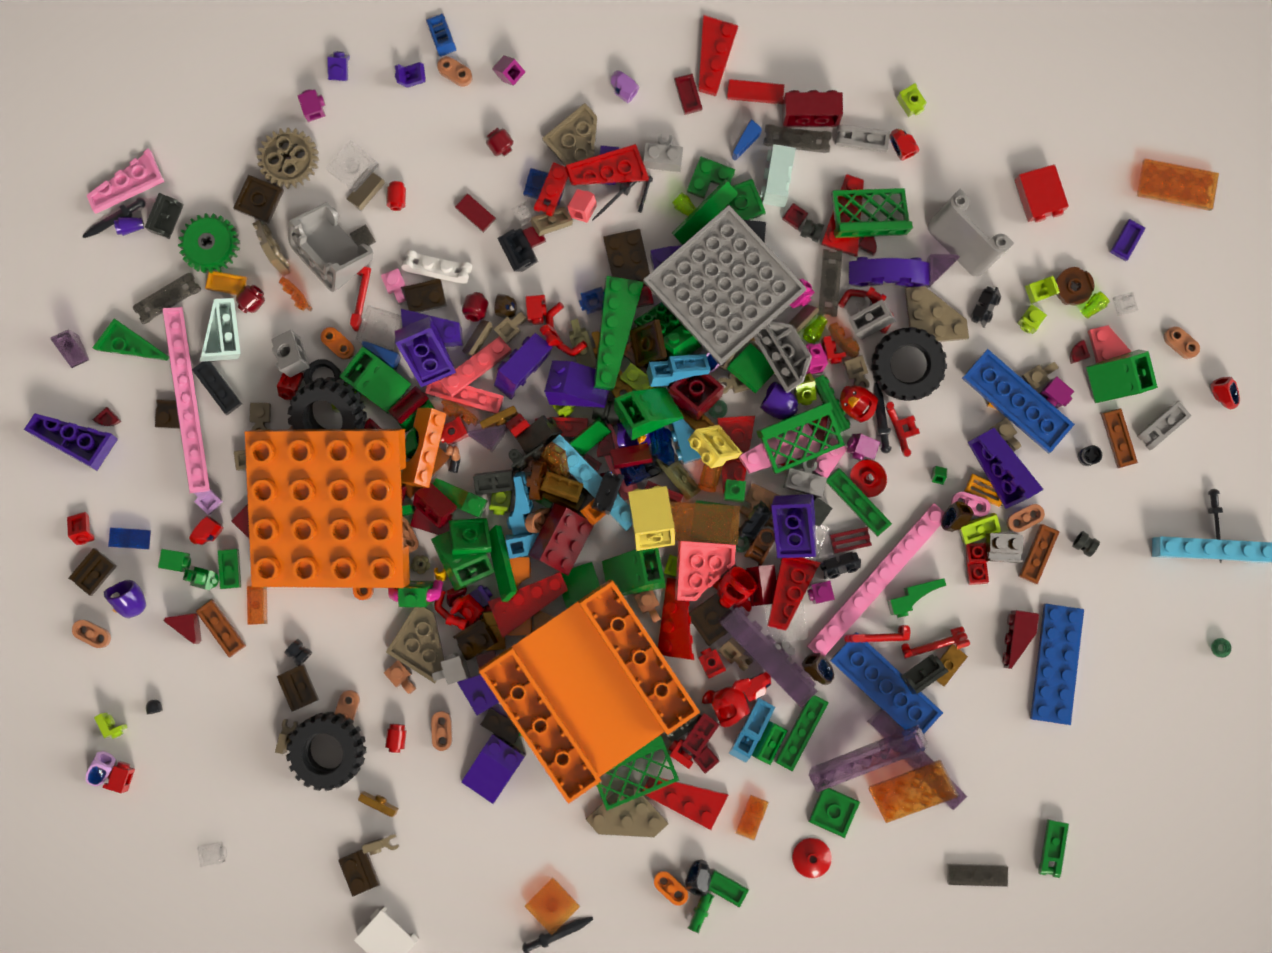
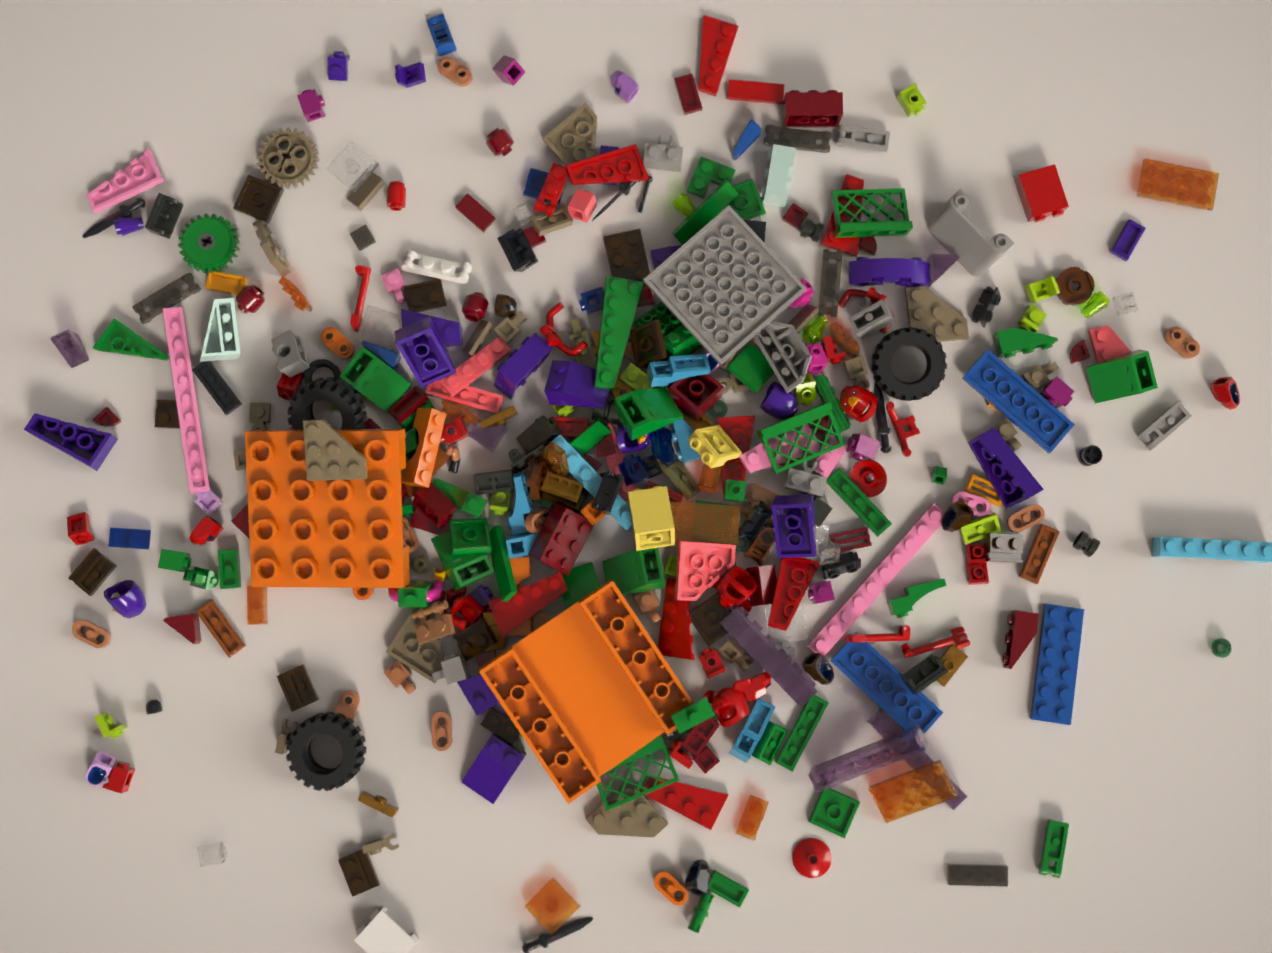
black wheel [284,639,312,666] -> none
light grey windscreen [288,202,373,292] -> none
red brick [385,724,407,753] -> none
red bracket [506,413,530,440] -> none
red brick [526,295,547,325] -> none
dark red tile [610,443,652,469] -> none
red rock [890,129,919,161] -> none
dark orange tile [1101,408,1138,468] -> none
black sword [1208,489,1223,563] -> none
none -> dark tan plate [303,420,368,481]
none -> medium nougat plate [411,601,455,644]
none -> green tile [670,697,715,734]
none -> clear tile [818,541,840,565]
none -> green slope [992,327,1058,359]

